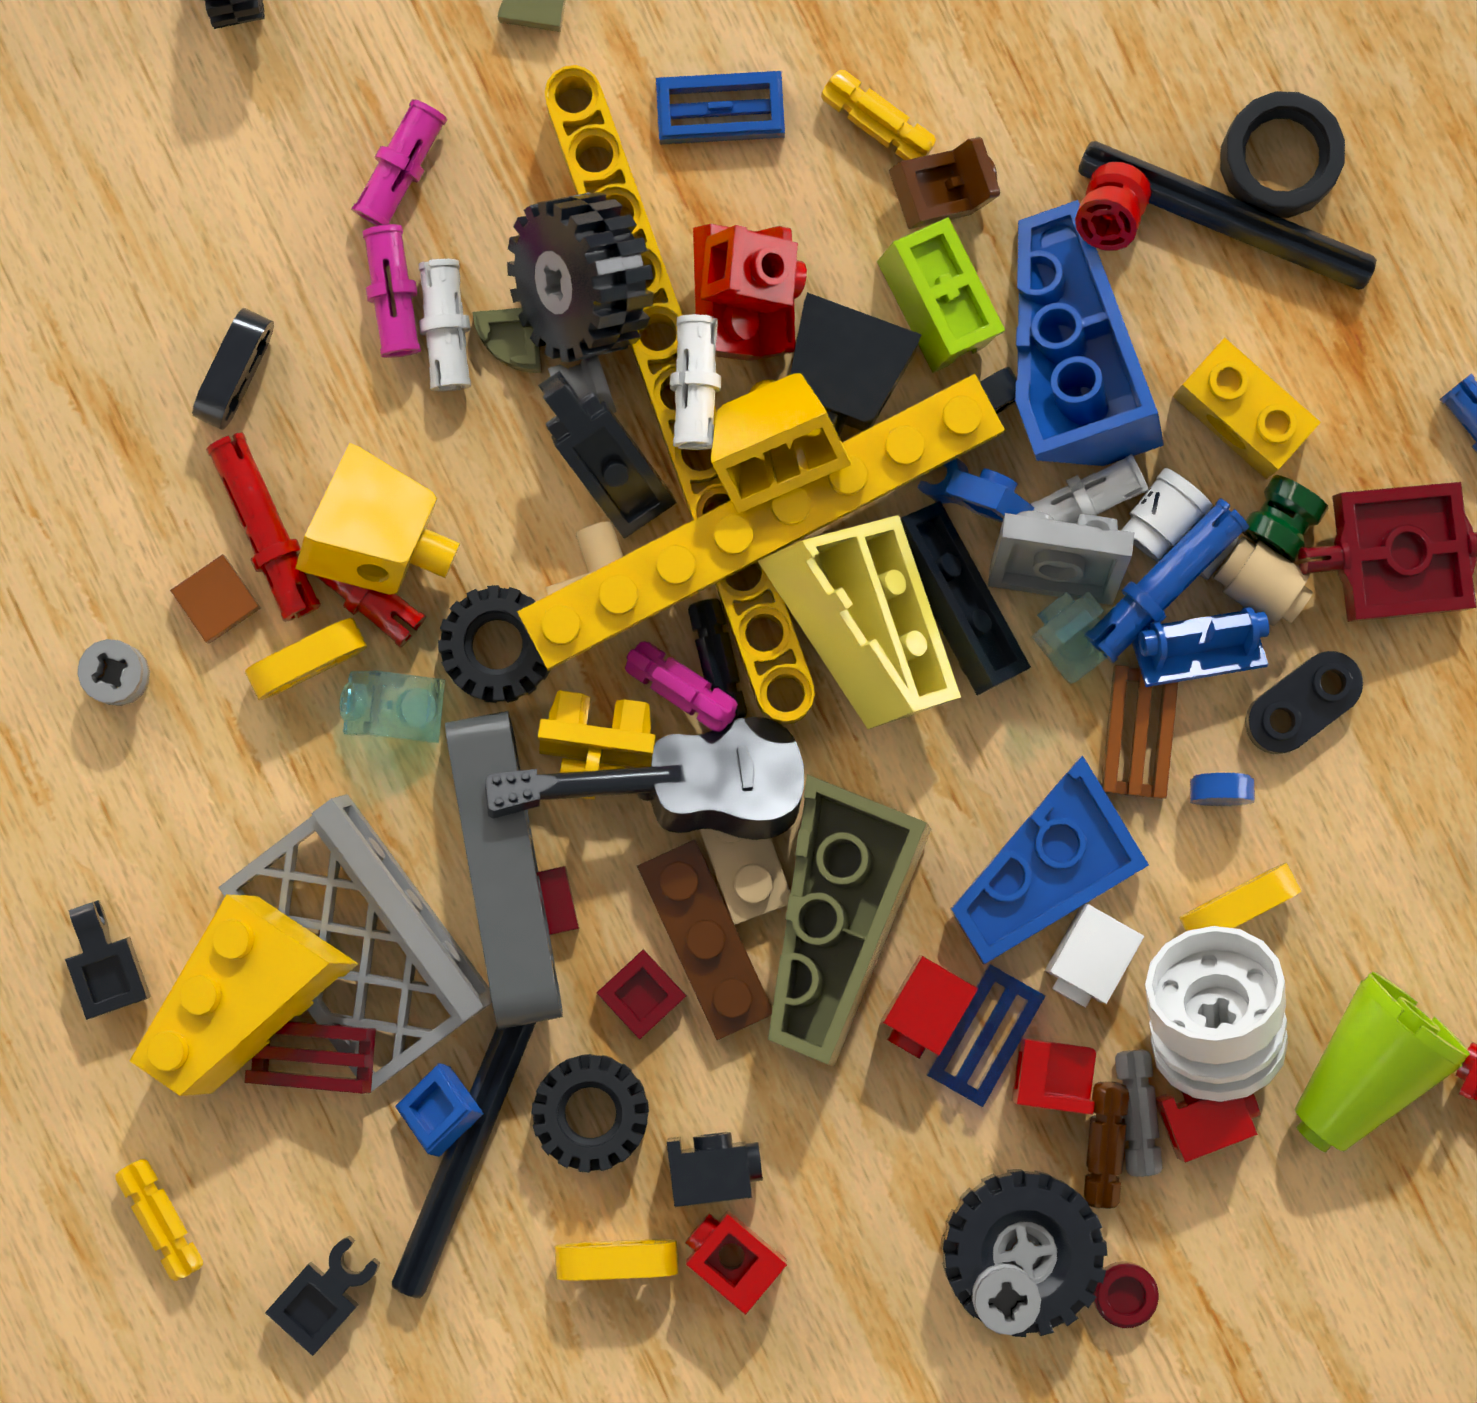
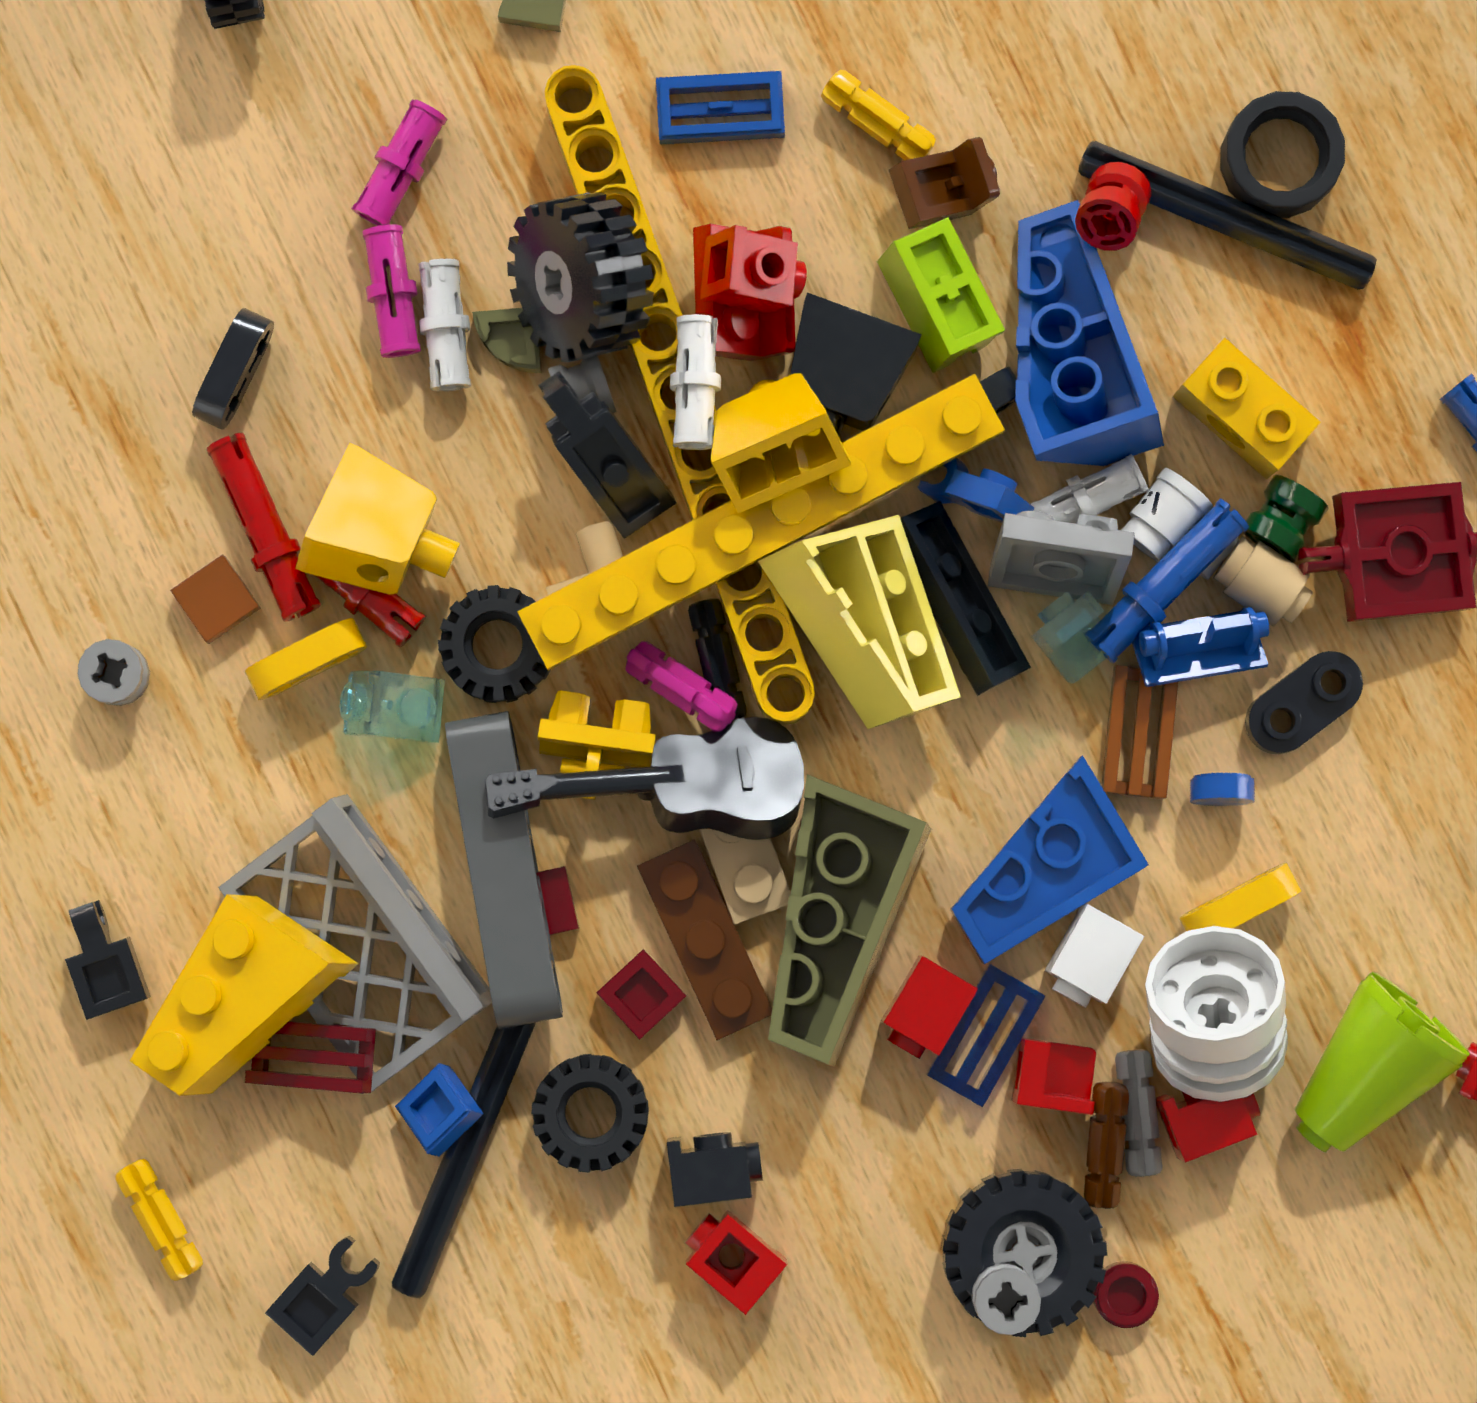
yellow beam [555,1239,678,1281] -> none

